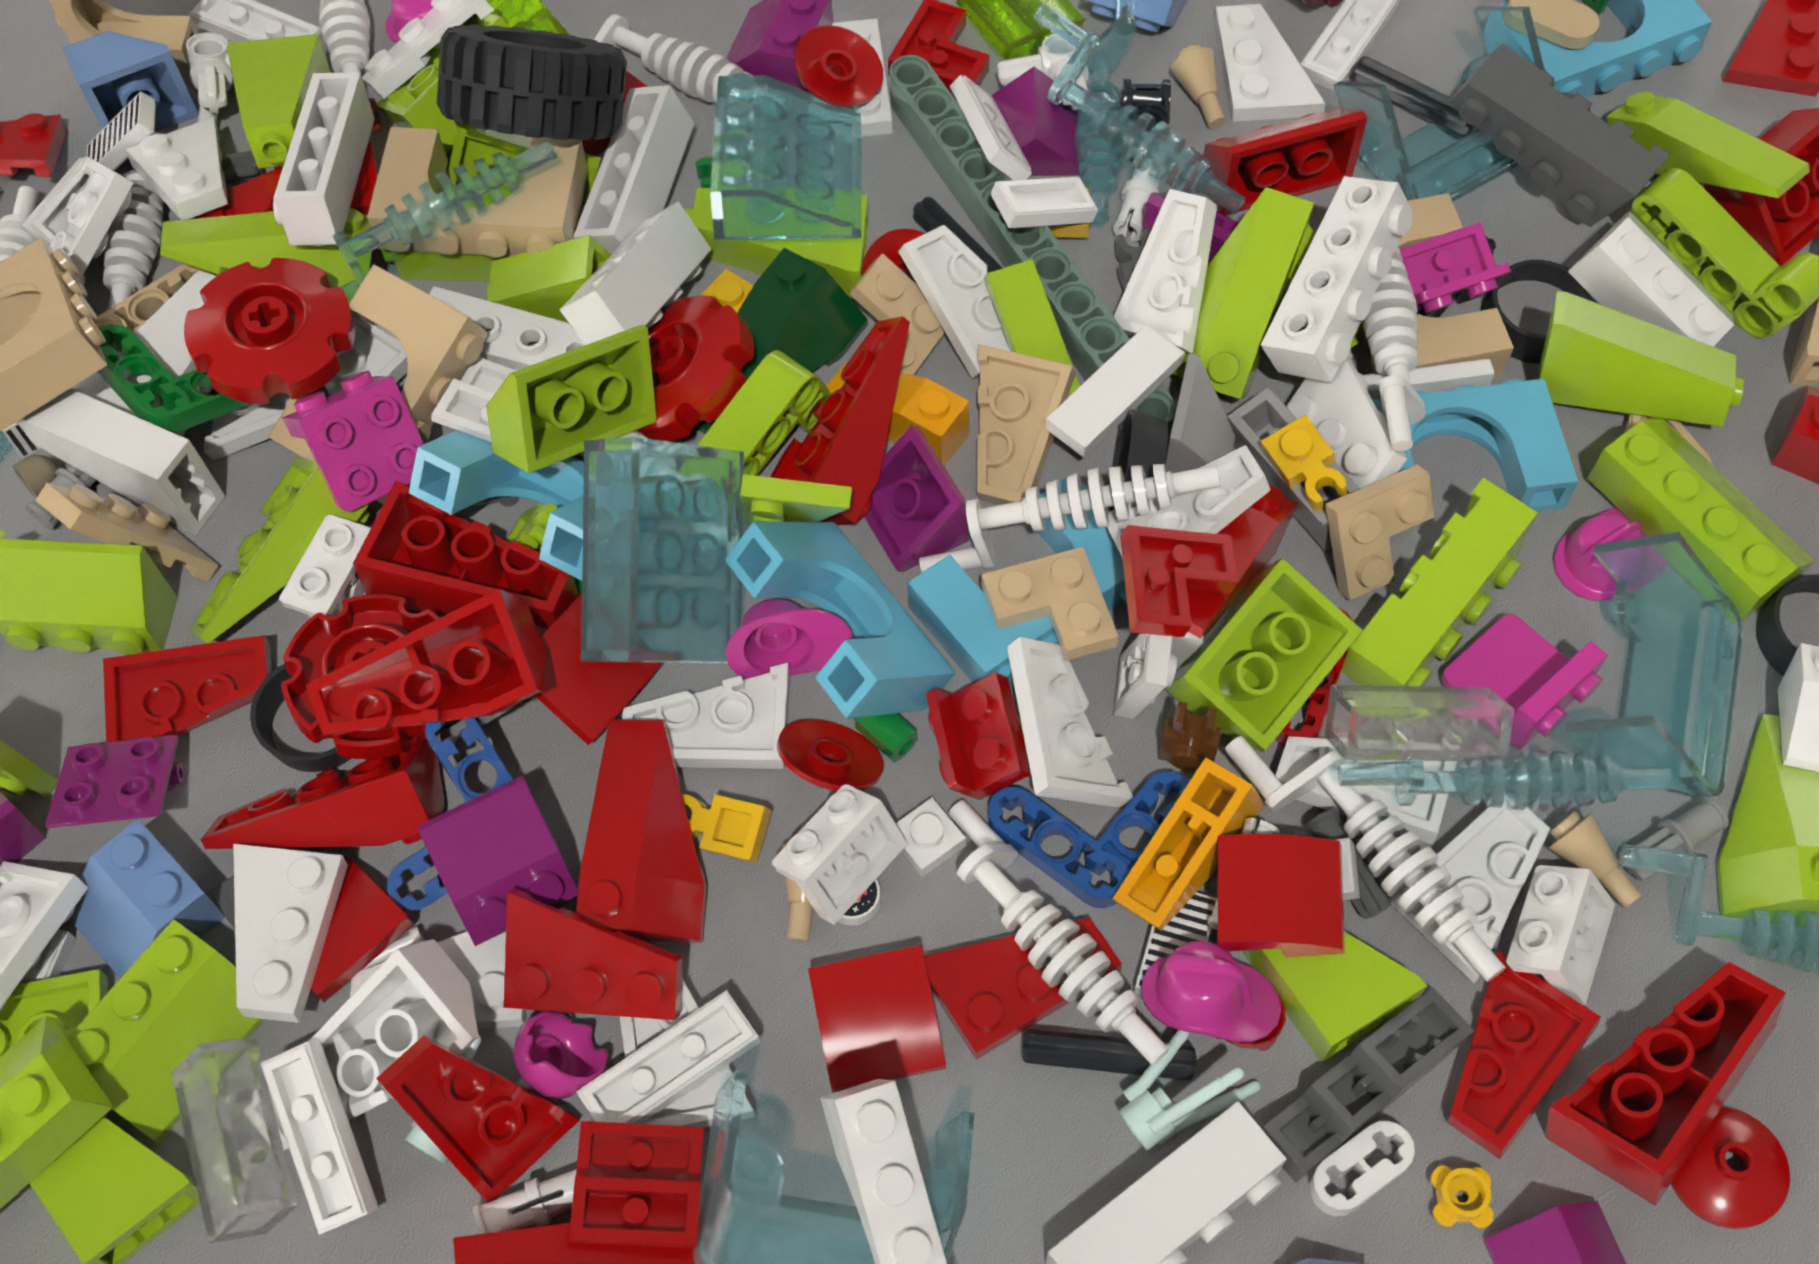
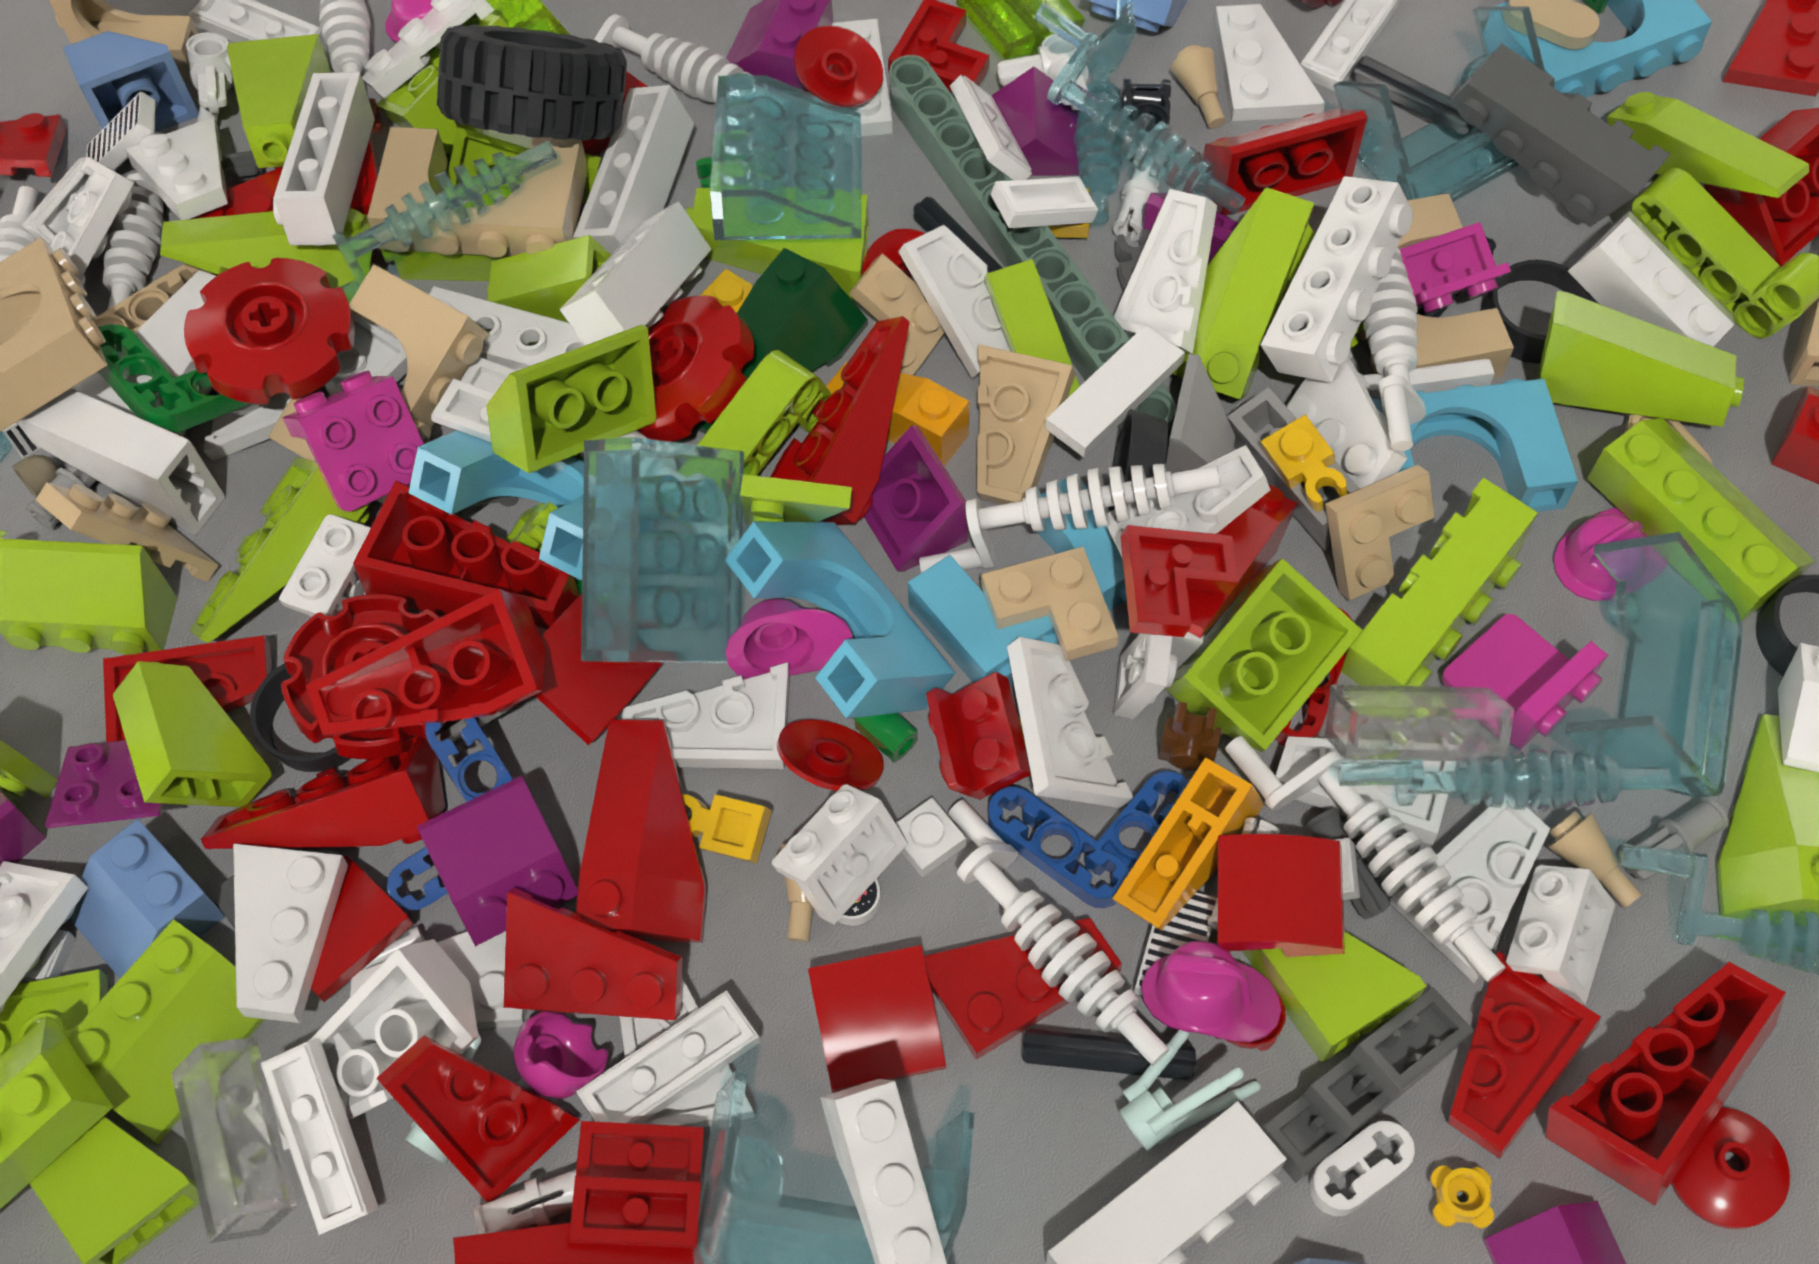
none -> lime slope [112,661,272,807]

